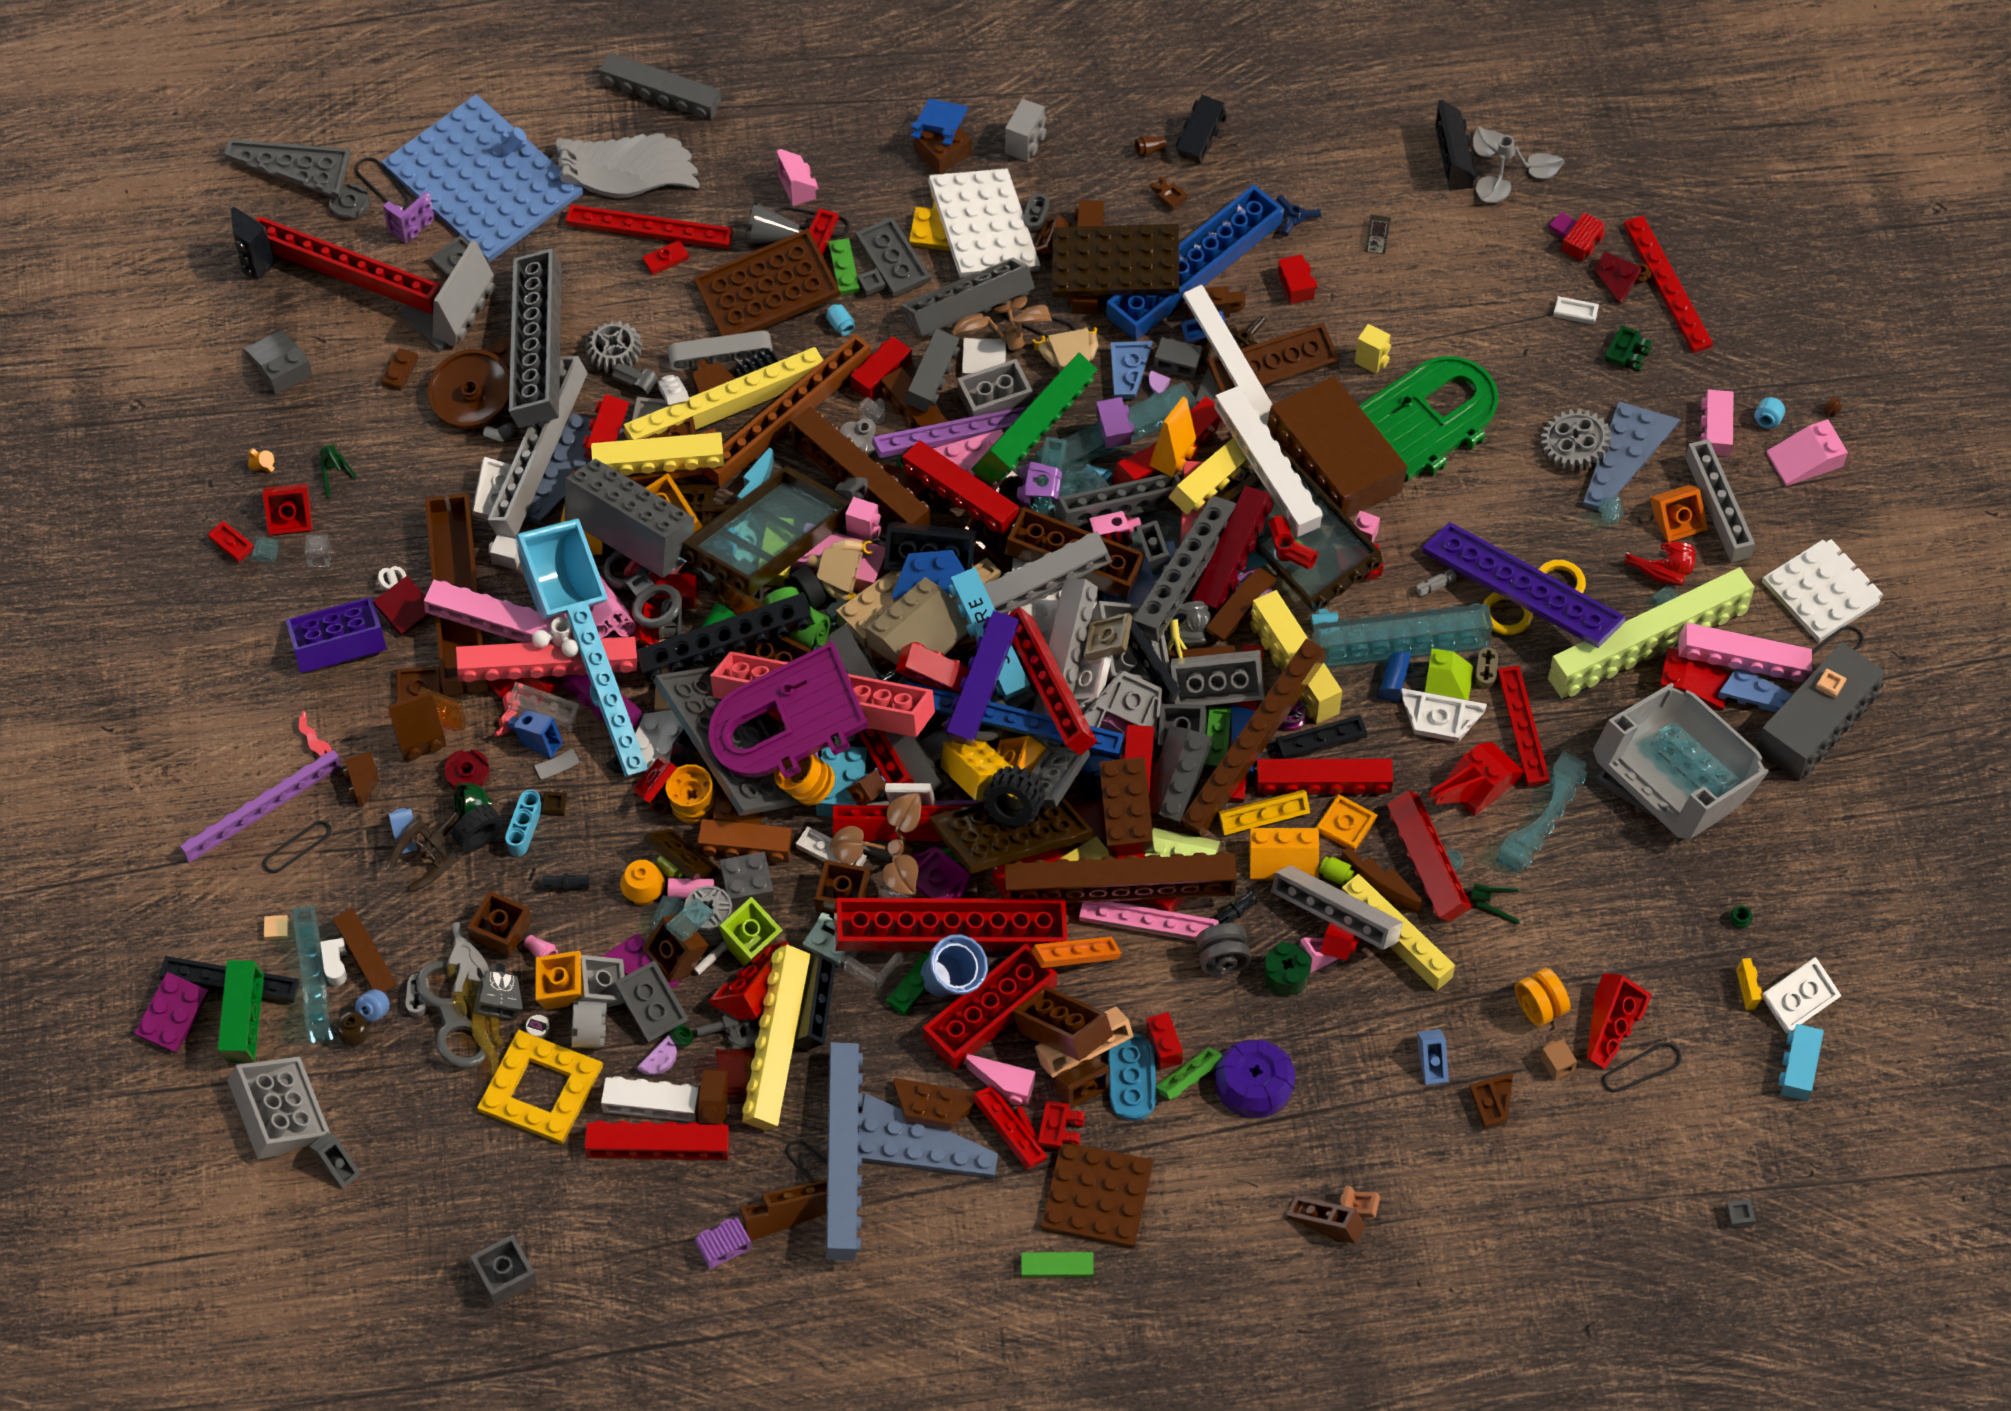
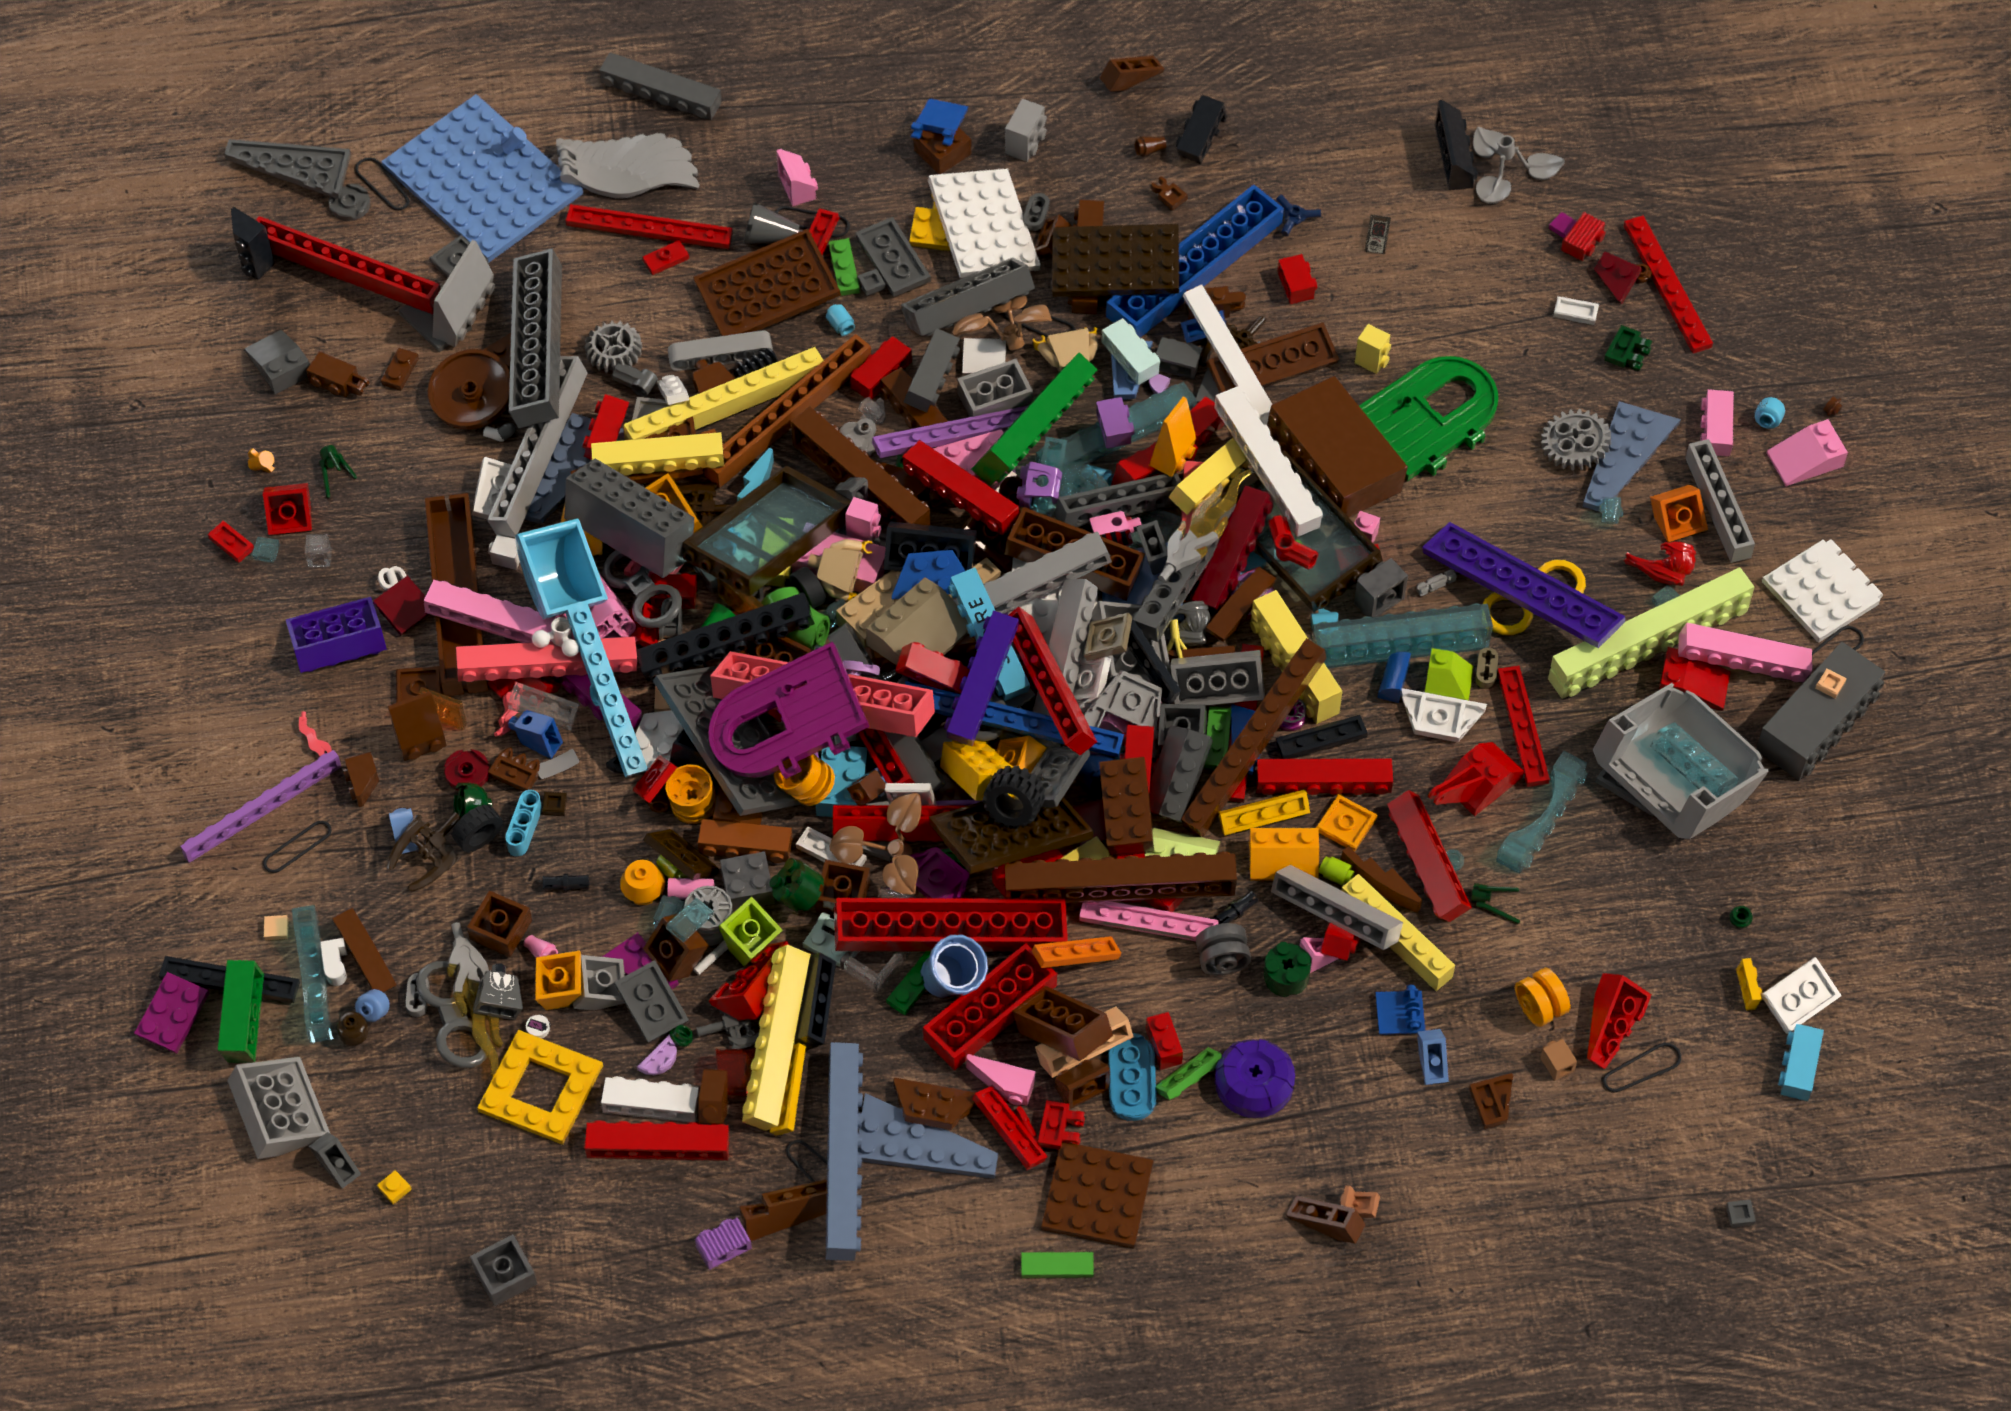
medium lavender bracket [383,192,434,244] -> none
light grey brick [571,1001,606,1048] -> none
medium blue wing [1718,669,1793,713] -> none
none -> reddish brown brick [306,351,370,397]
none -> yellow plate [377,1170,411,1204]
none -> reddish brown plate [488,747,540,792]
none -> dark green brick [769,858,824,913]
none -> yellow plate [770,1043,806,1136]
none -> lavender plate [843,660,880,676]
none -> reddish brown slope [1100,55,1164,91]
none -> light aqua brick [1102,318,1160,385]
none -> piece [1158,470,1251,582]
none -> flat silver brick [1354,558,1408,621]
none -> blue hinge [1375,985,1425,1035]

